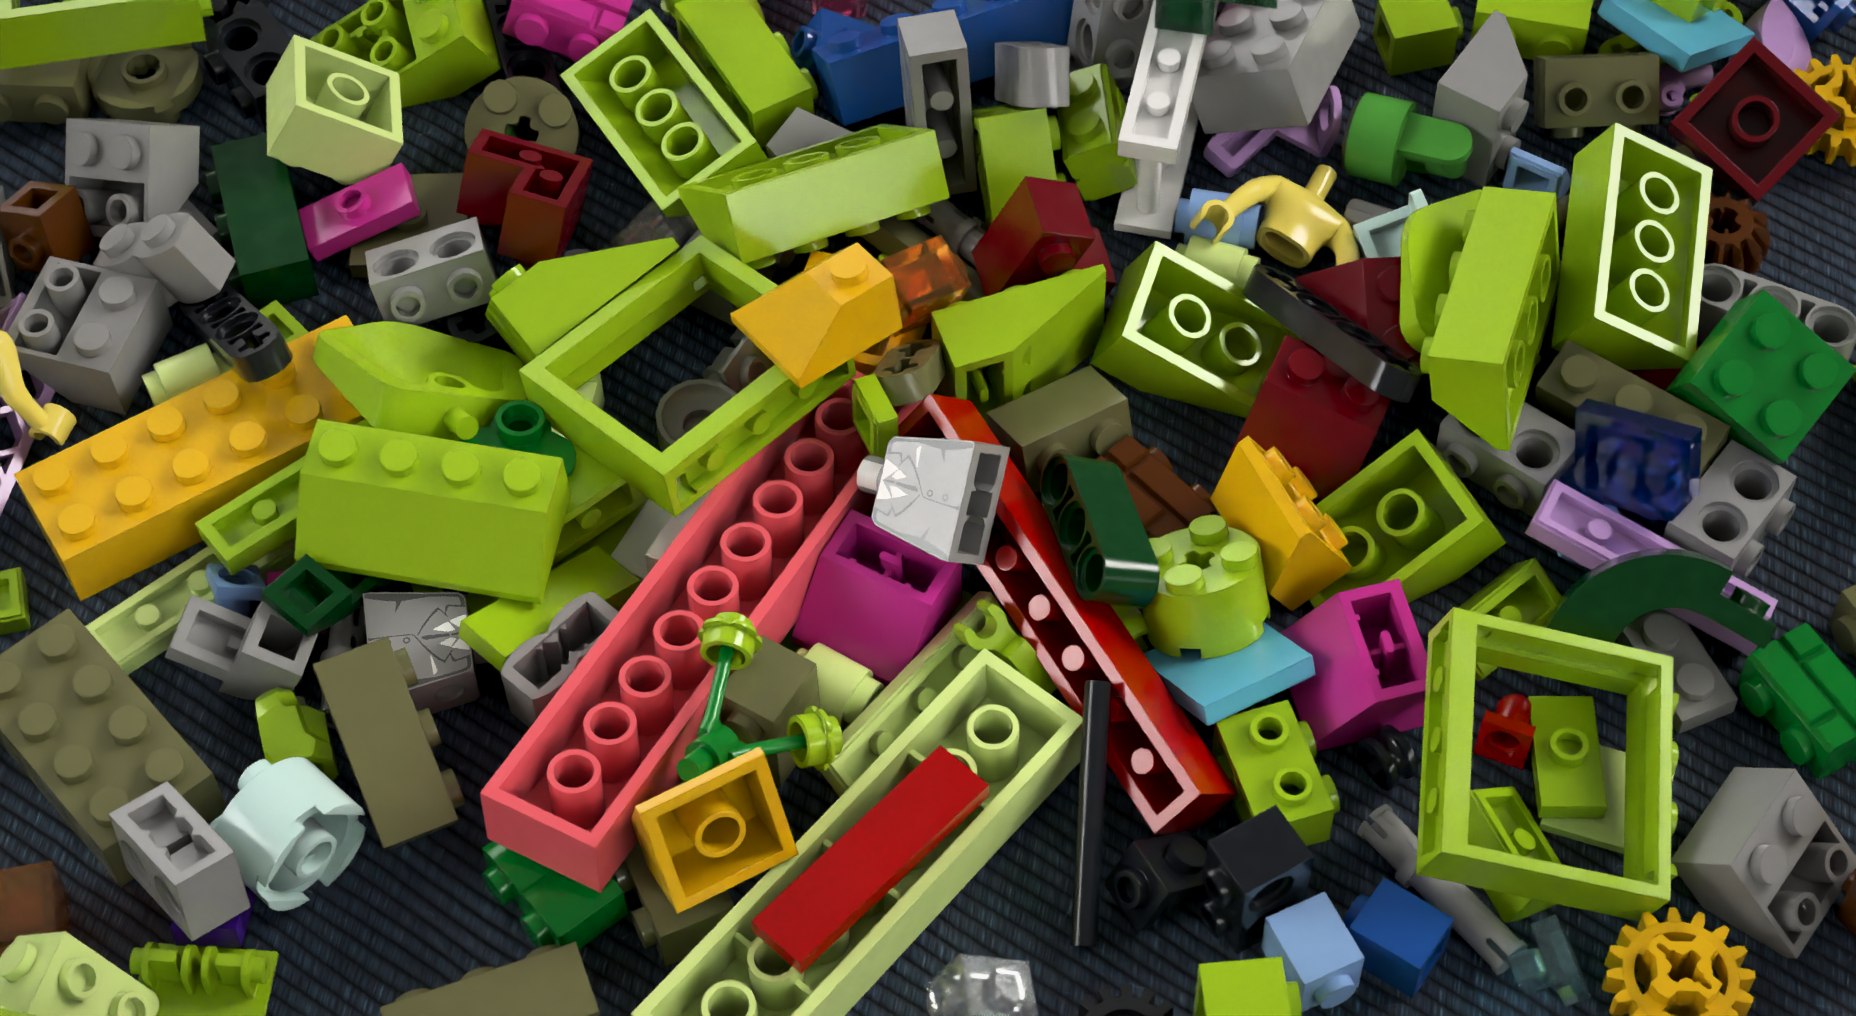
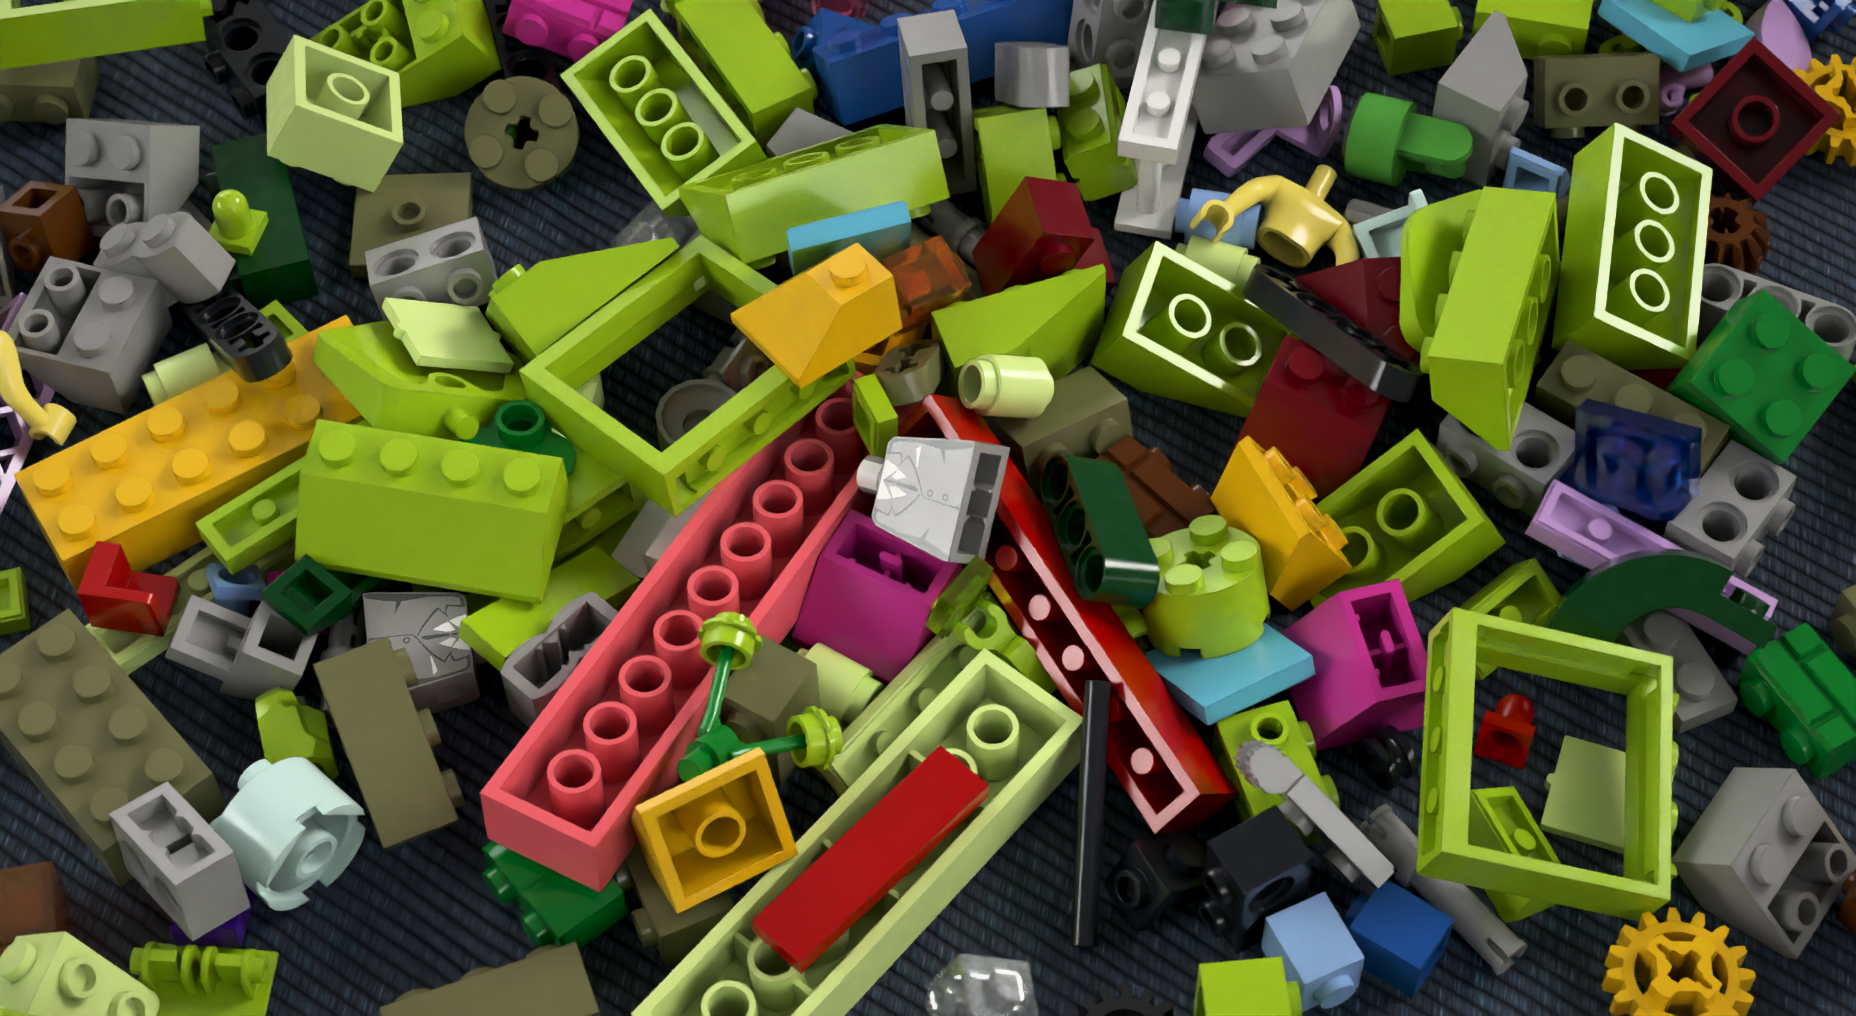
olive plate [87,43,204,124] -> none
dark pink plate [298,162,421,262] -> none
dark red brick [456,128,593,267] -> none
clear light blue tile [1508,915,1591,1006] -> none
lime plate [1528,696,1607,818] -> none
none -> red panel [77,541,181,637]
none -> lime piece [208,189,269,256]
none -> yellowish green piece [382,297,514,373]
none -> medium azure tile [786,200,911,277]
none -> clear neon green tile [926,555,994,639]
none -> yellowish green brick [958,354,1054,419]
none -> light grey hinge [1233,738,1394,888]

